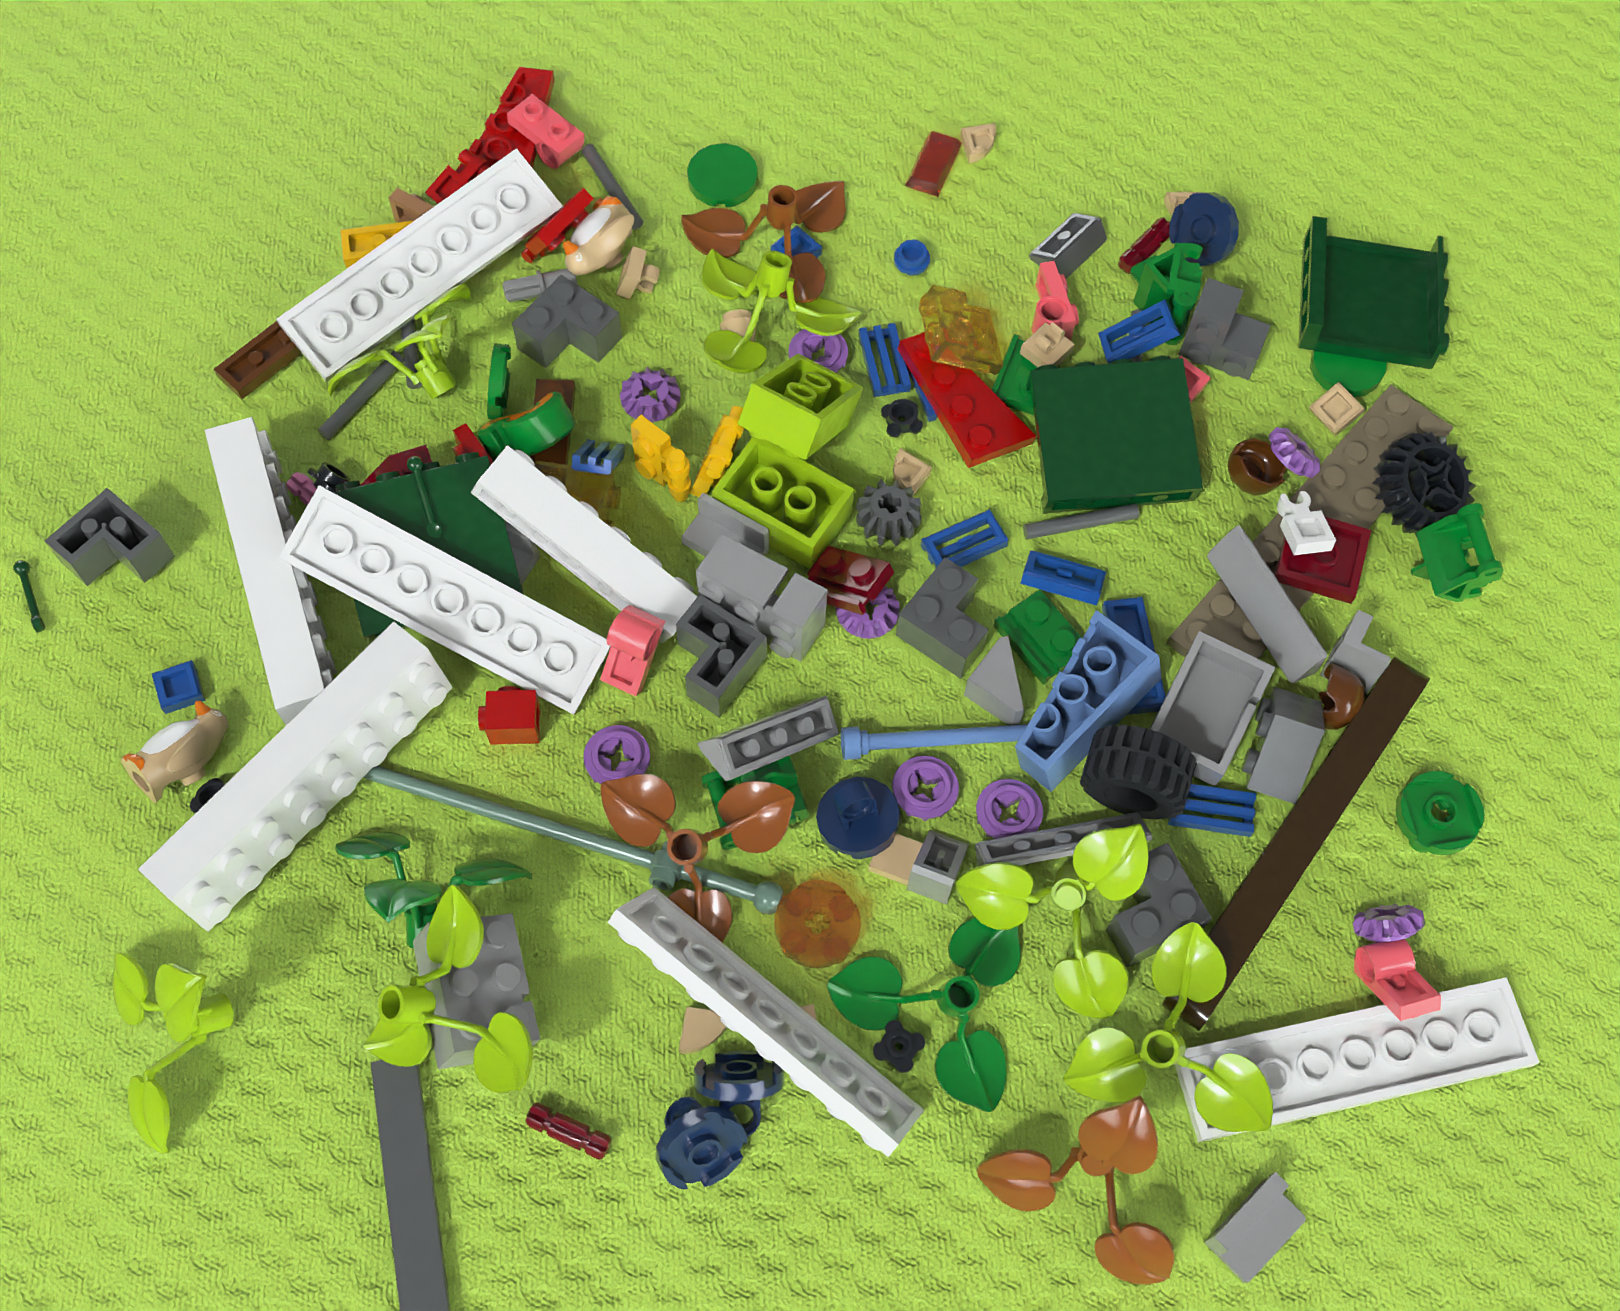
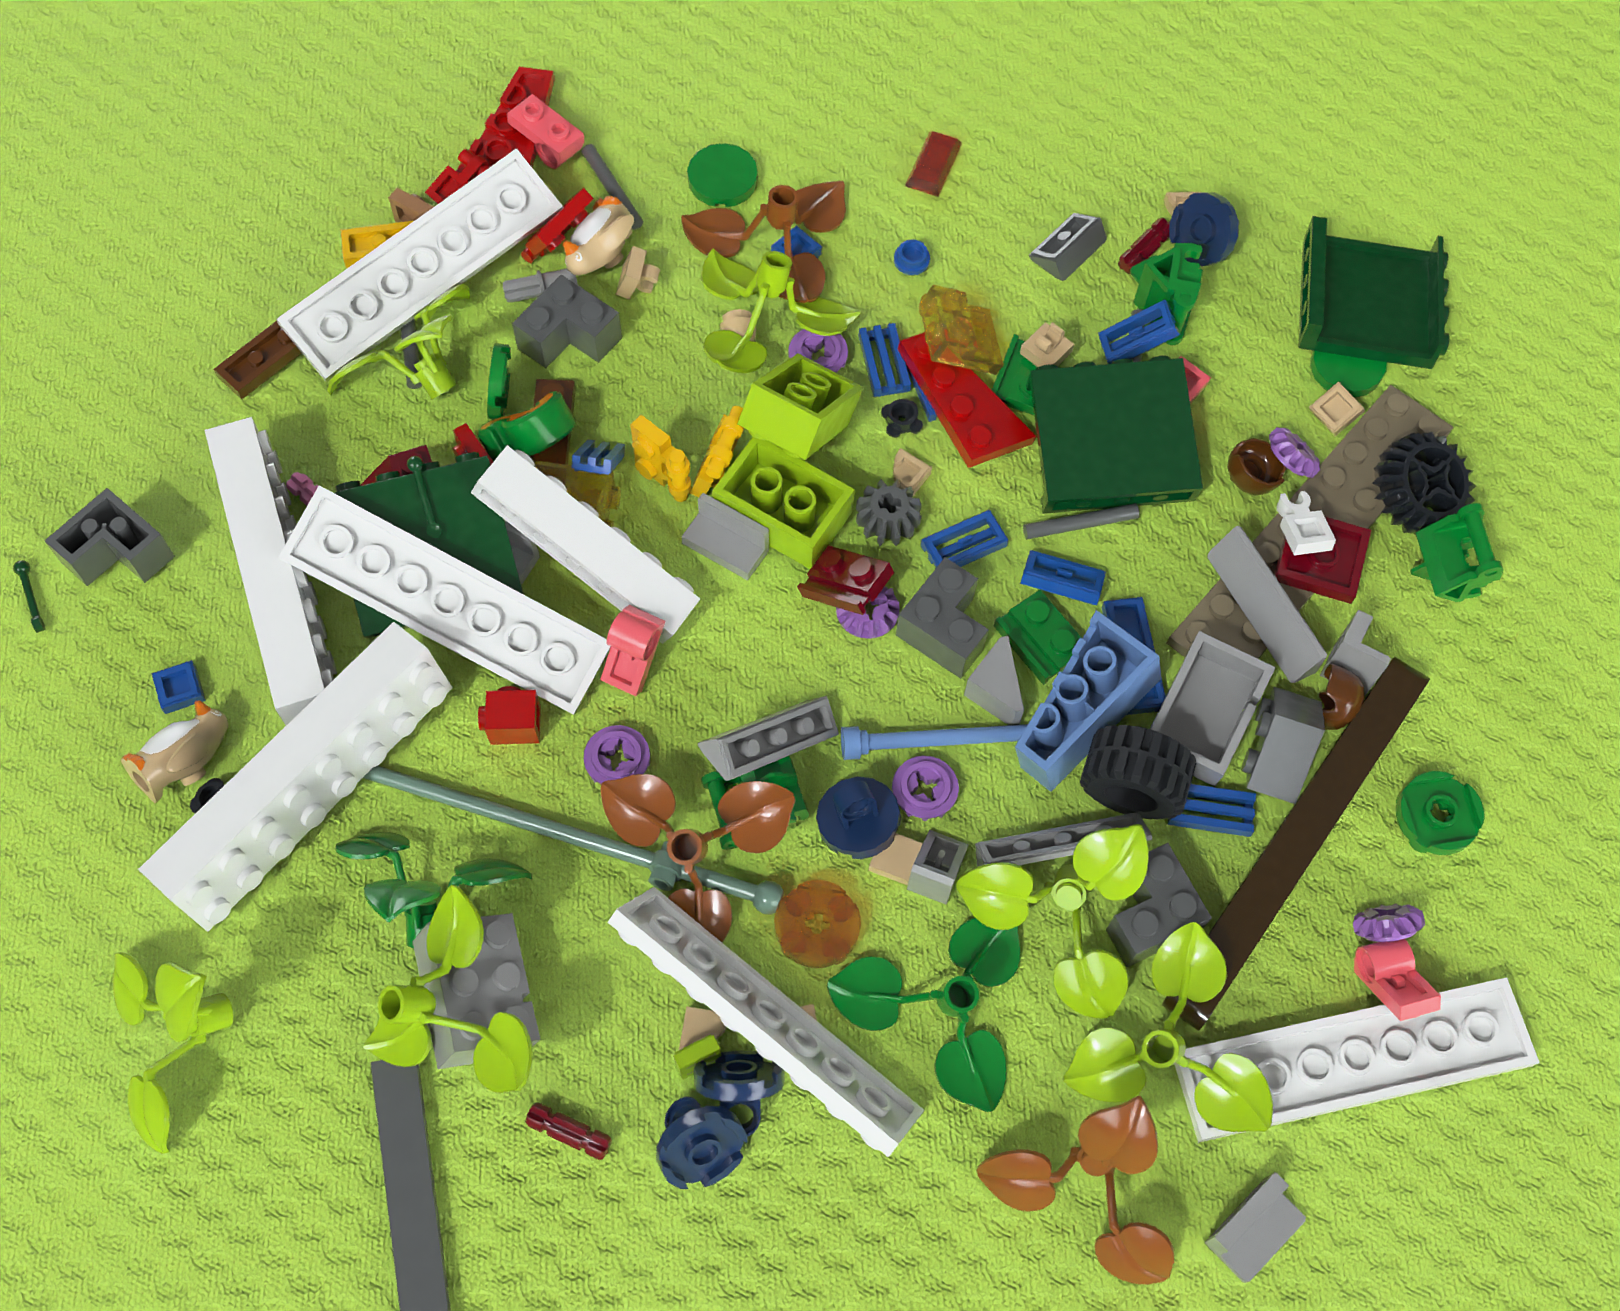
black plate [307,462,350,493] -> none
dark grey bar [318,351,404,440] -> none
medium lavender gear [620,366,680,422] -> none
dark grey brick [676,594,767,717] -> none
light grey piece [696,533,827,662] -> none
black plate [873,1020,925,1073] -> none
tan tile [960,123,996,164] -> none
medium lavender gear [976,779,1043,839] -> none
coral plate [1031,261,1079,341] -> none
dark grey brick [1179,278,1271,380] -> none
none -> lime tile [673,1034,722,1080]

